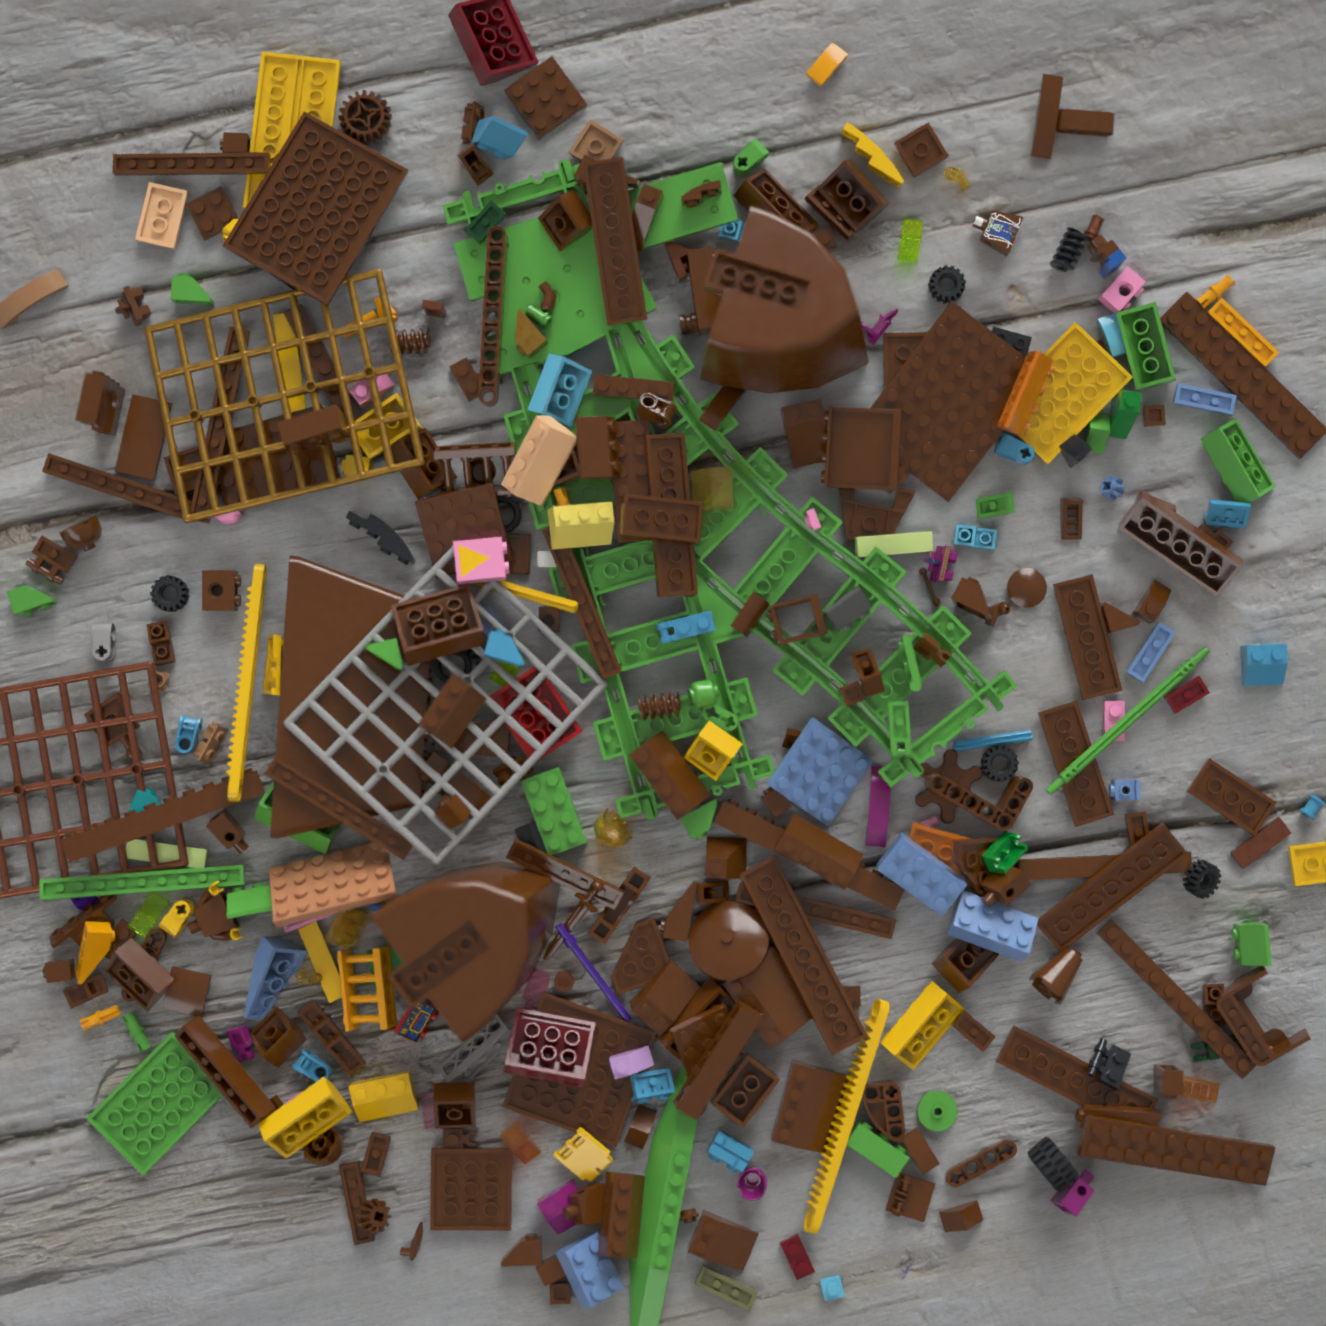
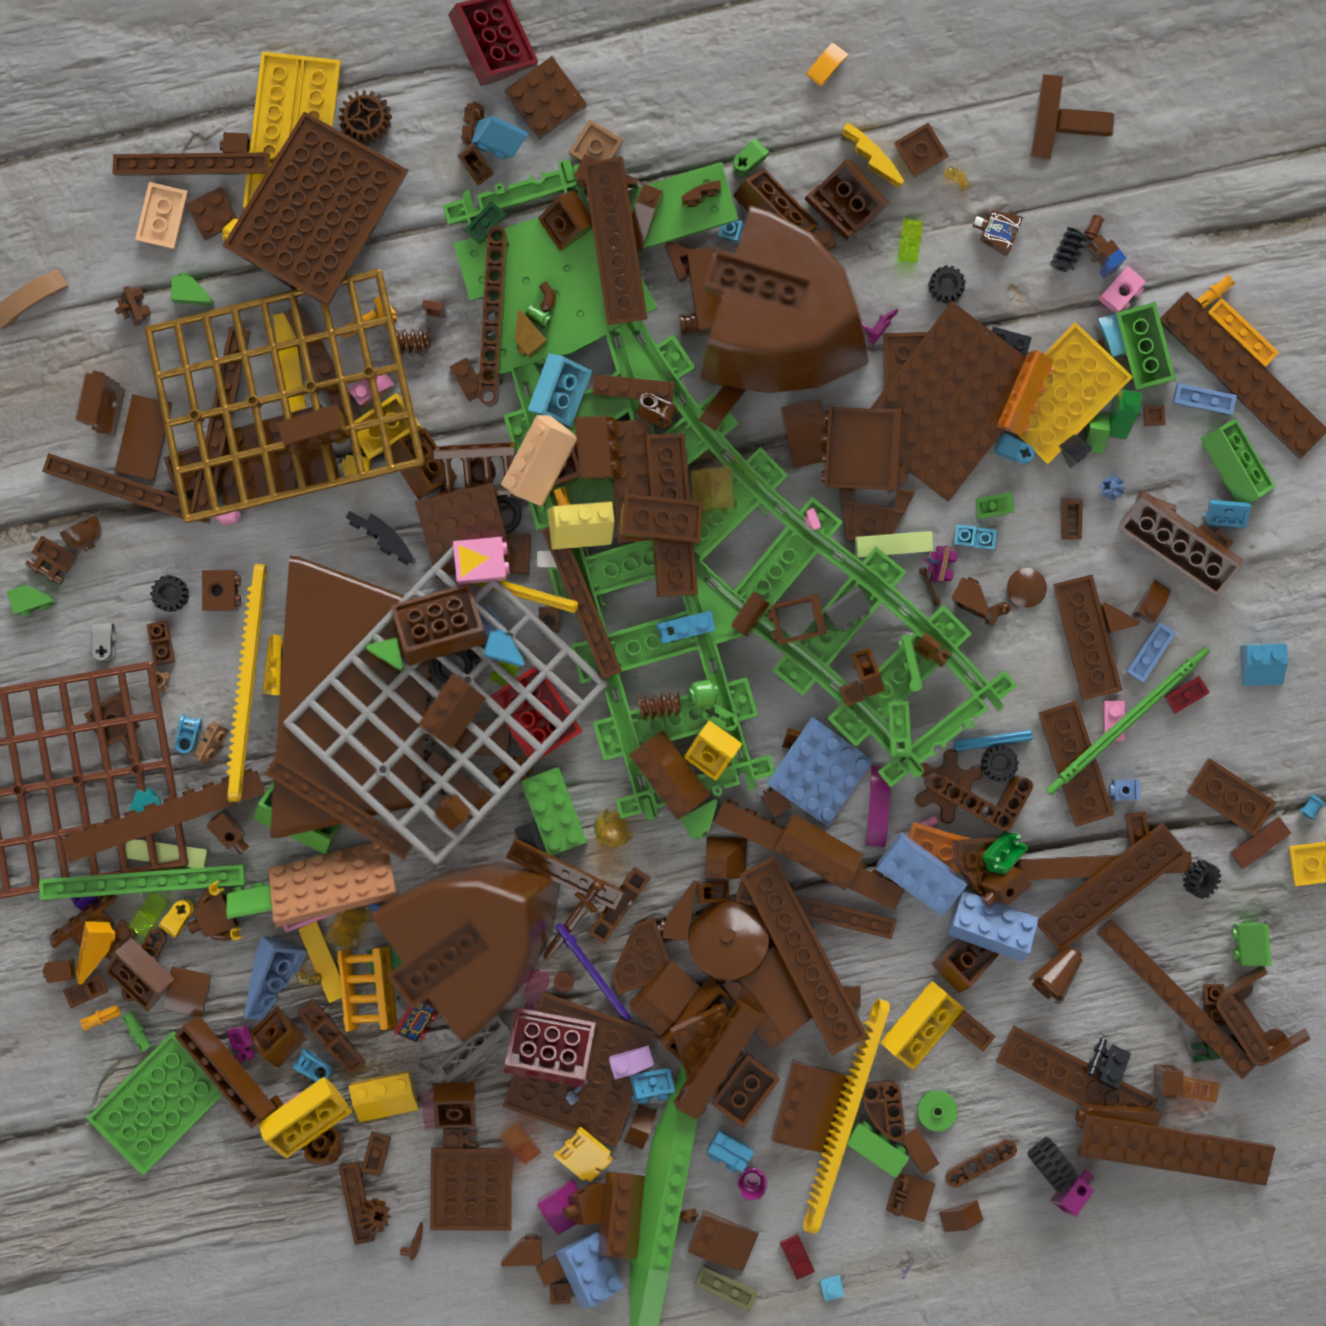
none -> sand blue hand [566,1079,588,1105]

